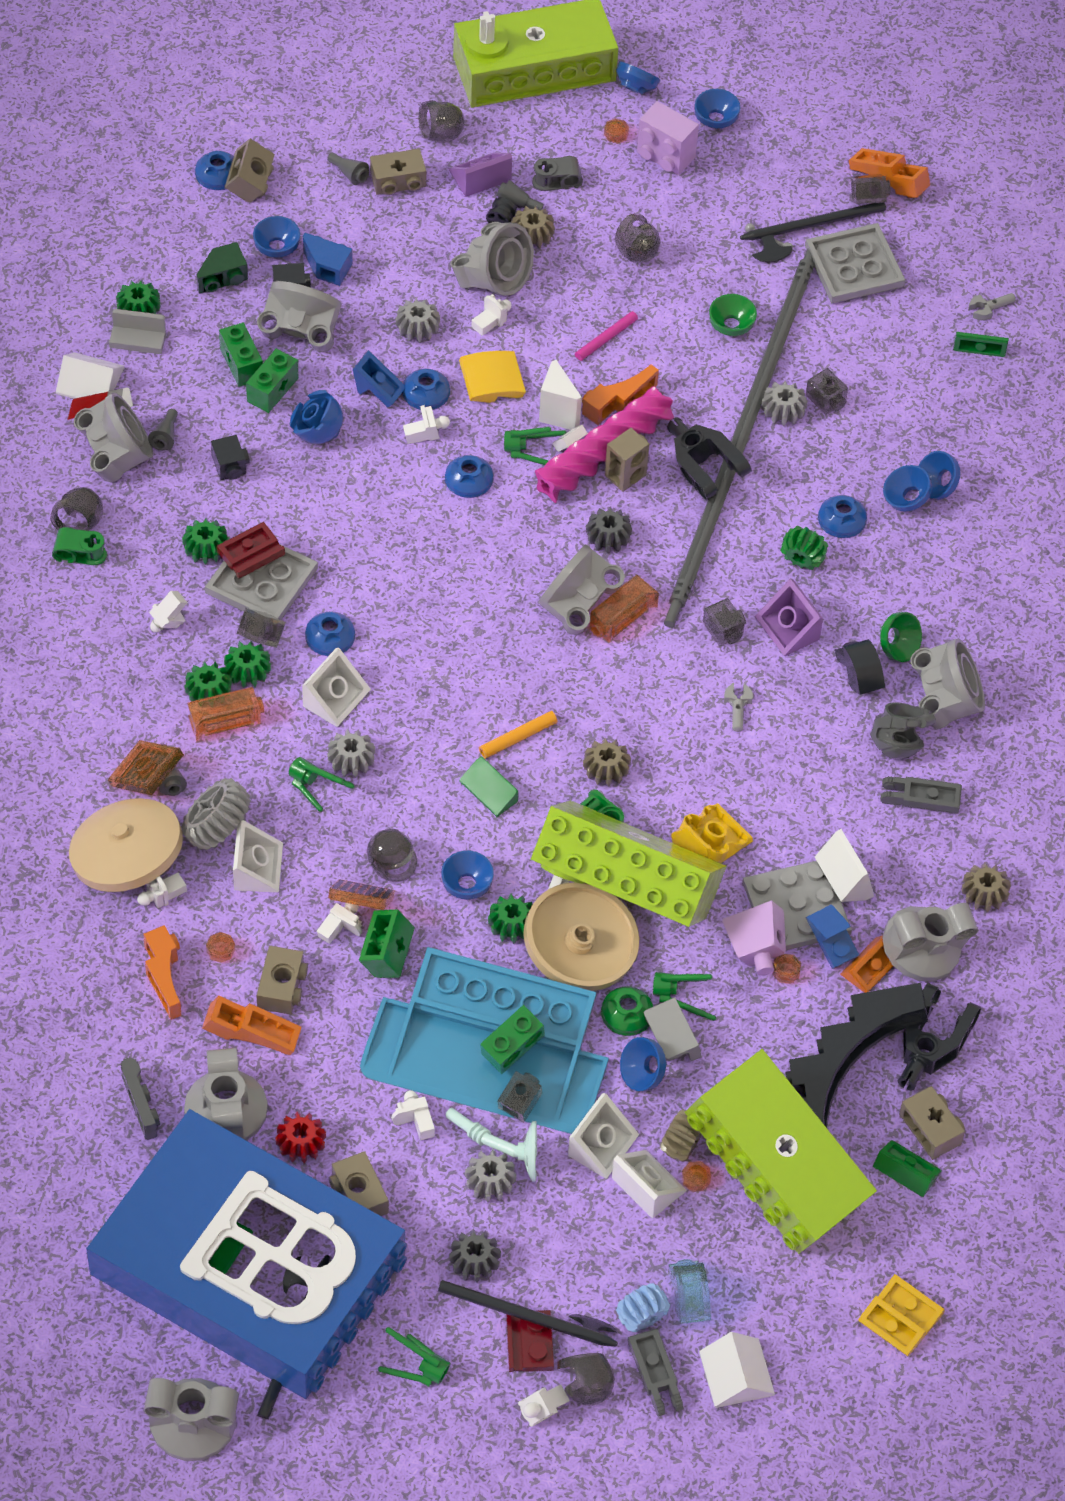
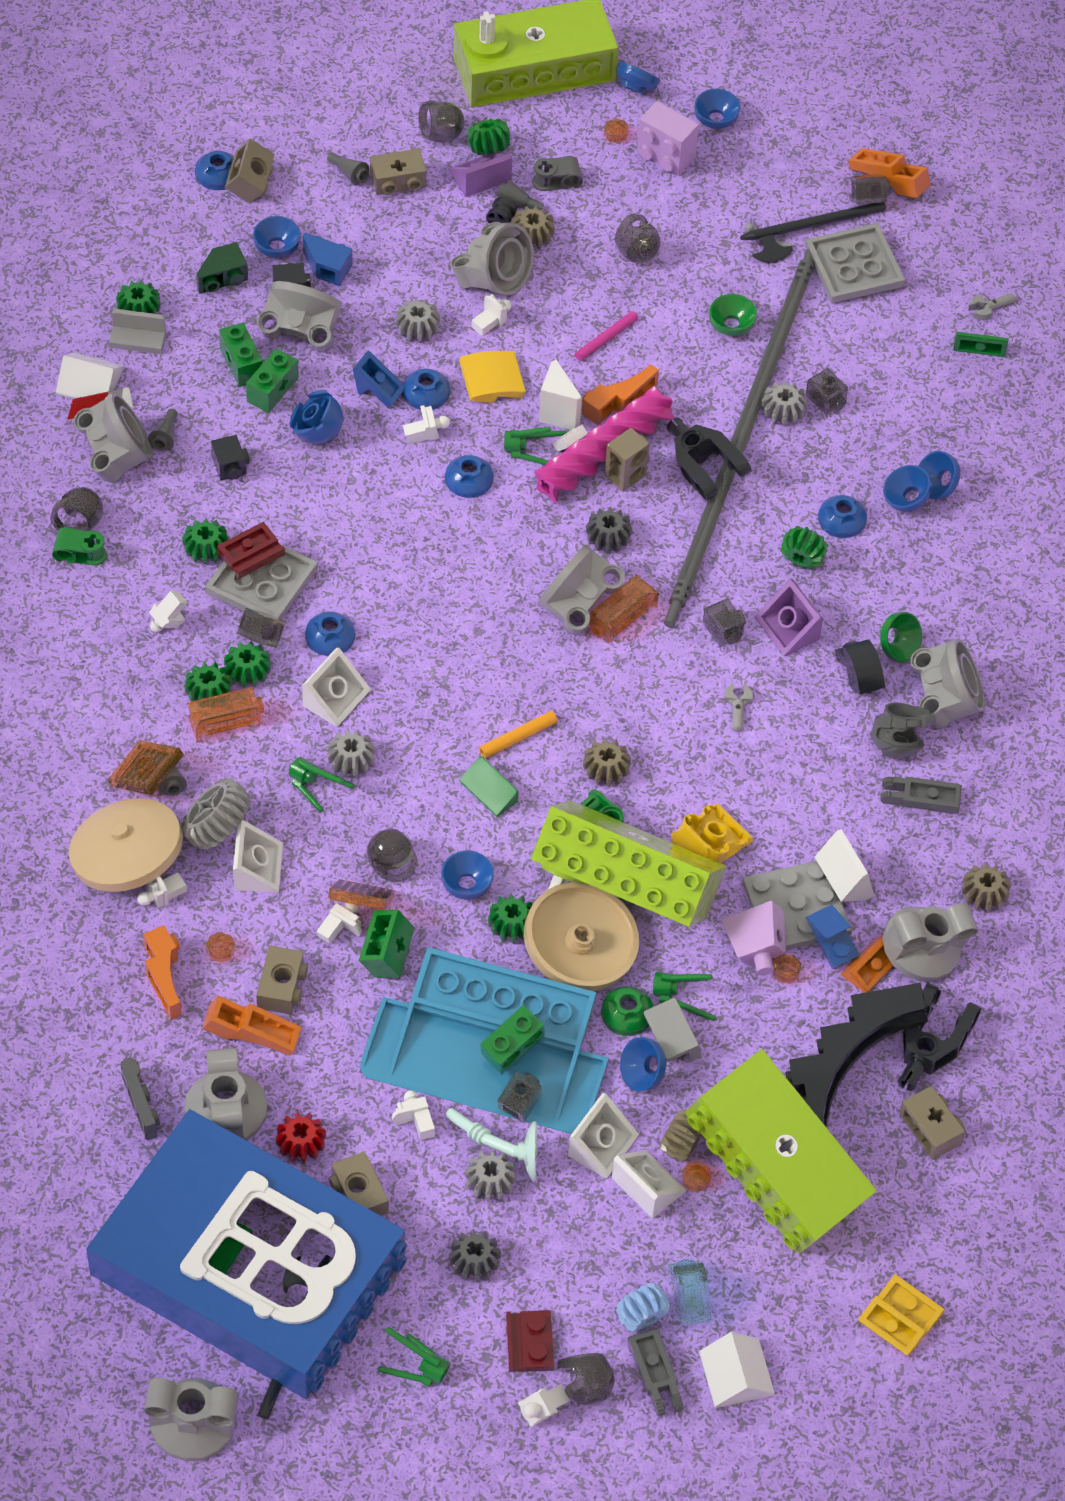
black piece [438,1280,618,1347] -> none
green slope [873,1140,942,1197] -> none
none -> green gear [468,118,511,156]

